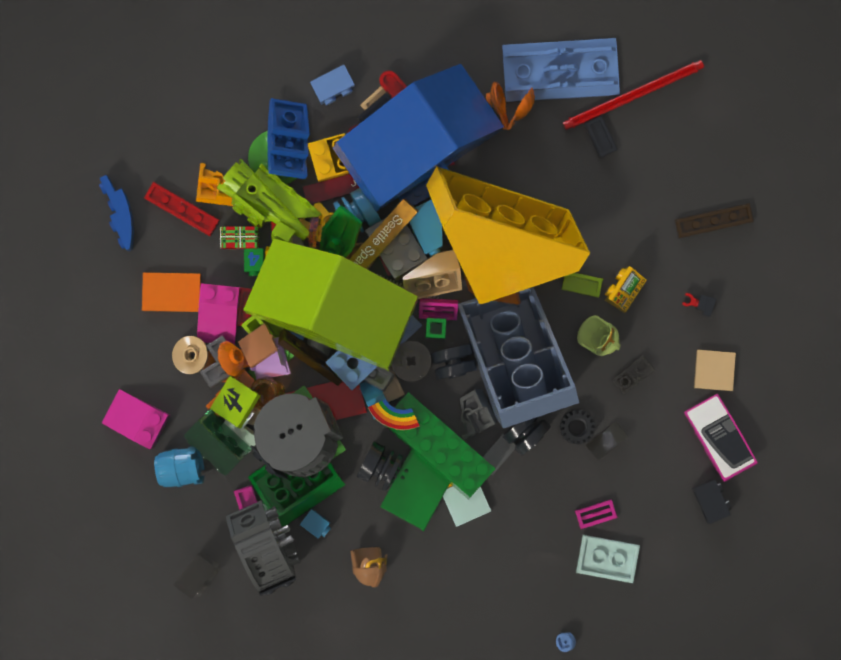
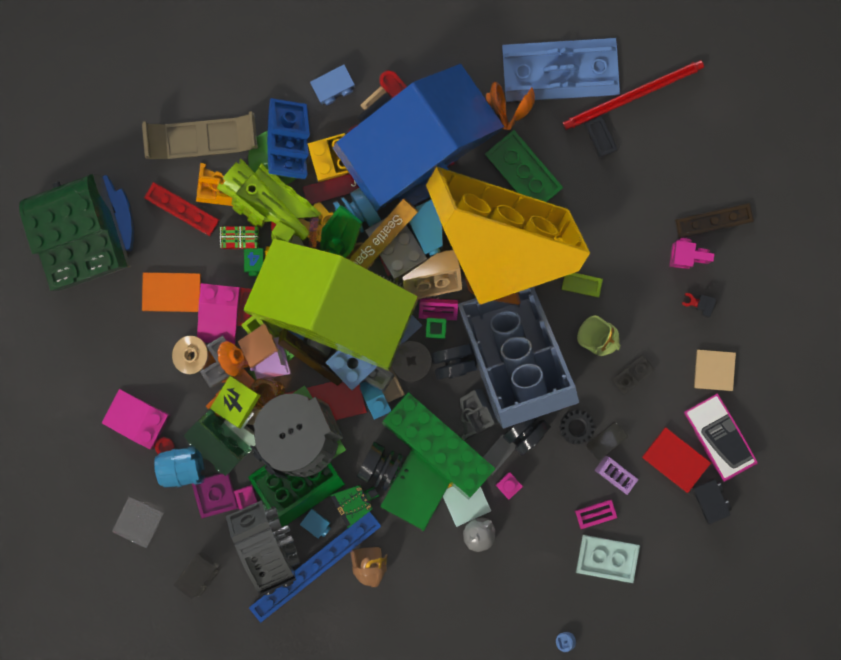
tile [368,399,420,430] -> none
yellow slope [604,266,646,313] -> none
none -> dark green piece [19,174,131,291]
none -> clear tile [112,497,164,548]
none -> dark tan windscreen [142,111,258,159]
none -> red tile [155,437,175,454]
none -> magenta tile [192,471,239,519]
none -> blue plate [249,511,381,623]
none -> green torso [330,485,379,528]
none -> light grey piece [463,517,495,552]
none -> green plate [485,130,563,202]
none -> dark pink brick [495,472,523,500]
none -> lavender slope [595,456,638,495]
none -> red tile [642,427,711,493]
none -> dark pink brick [669,238,714,269]

